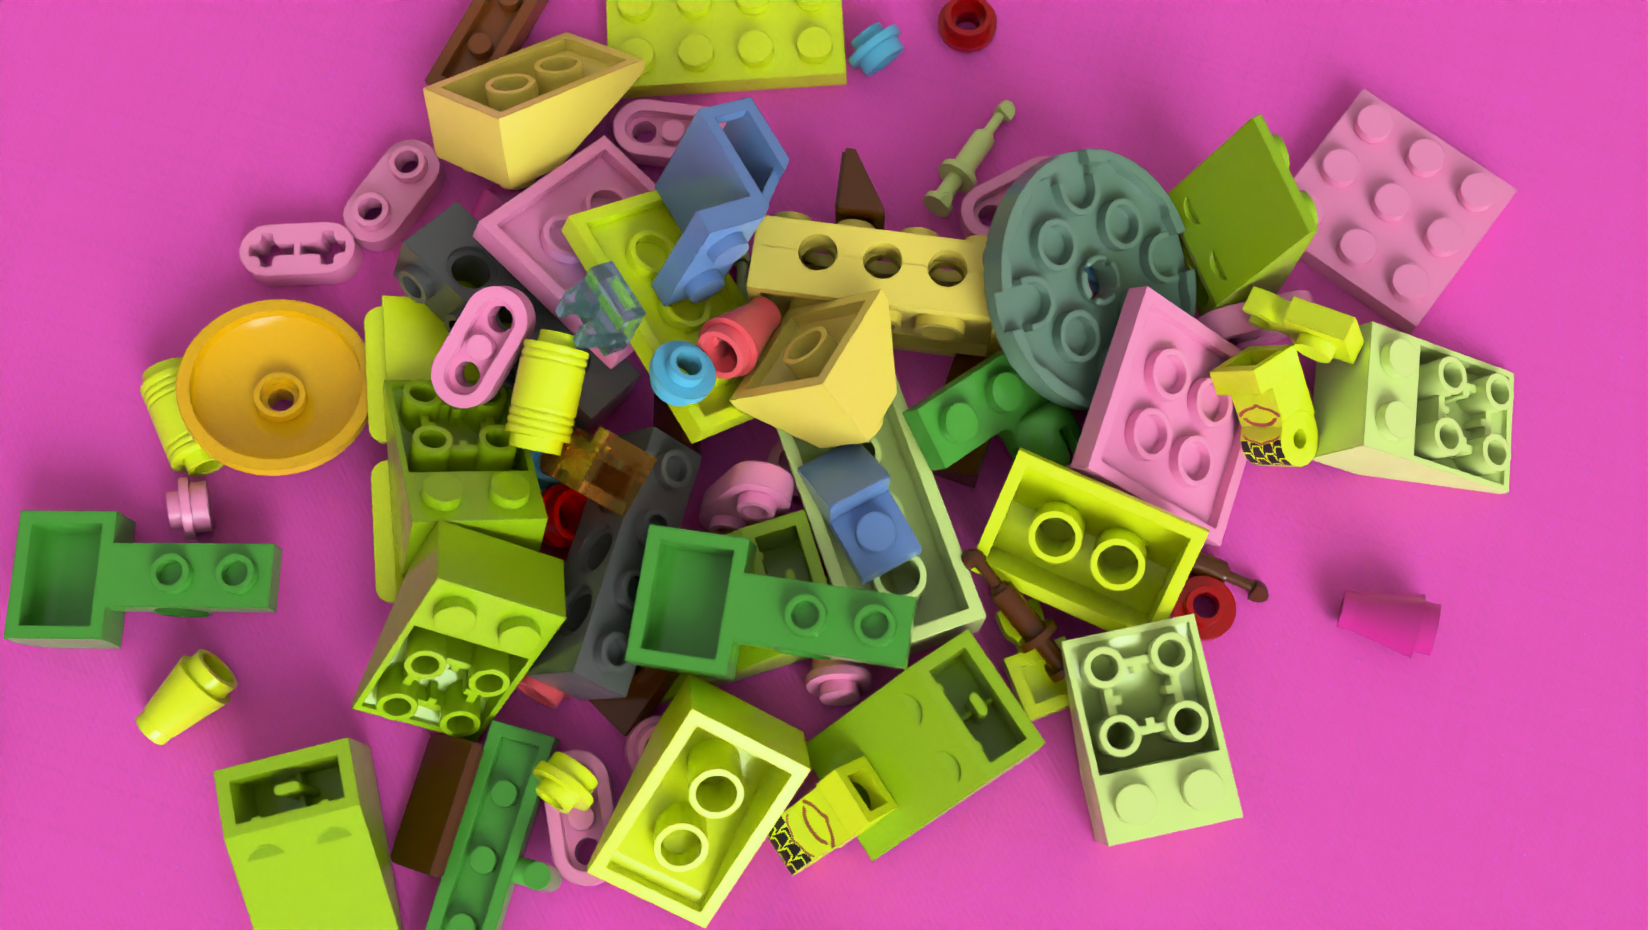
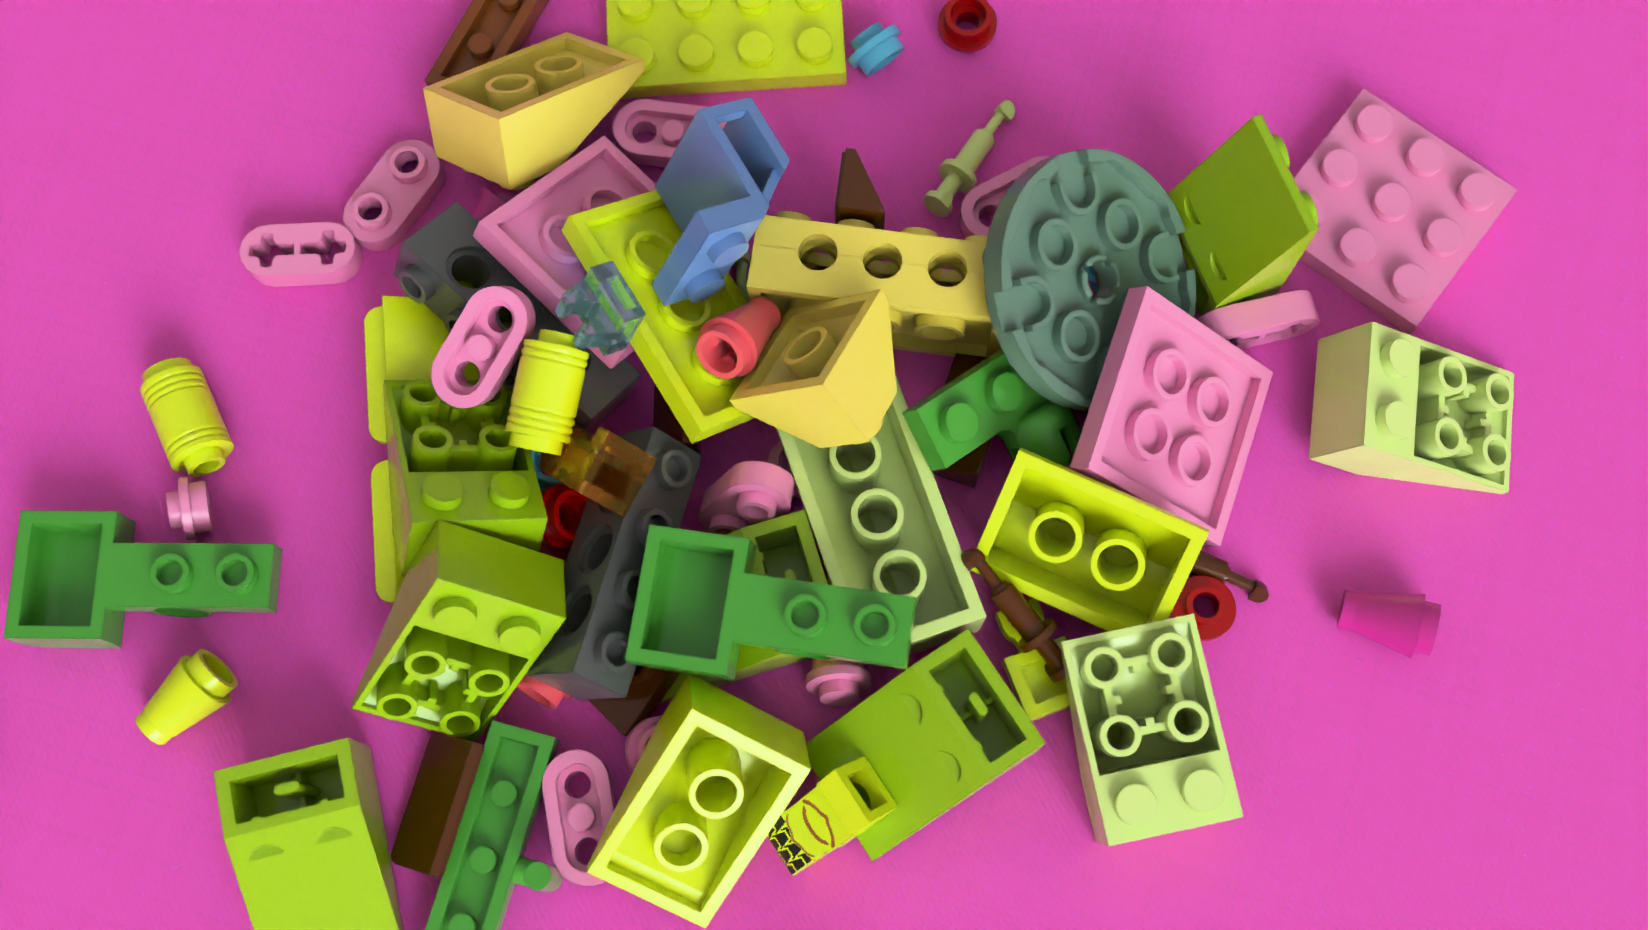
yellow dish [176,299,368,476] -> none
neon yellow plate [532,751,598,814] -> none
medium azure plate [649,341,716,406] -> none
medium blue slope [797,444,922,585] -> none
neon yellow leg [1209,344,1319,467] -> none
neon yellow plate [1242,286,1364,365] -> none

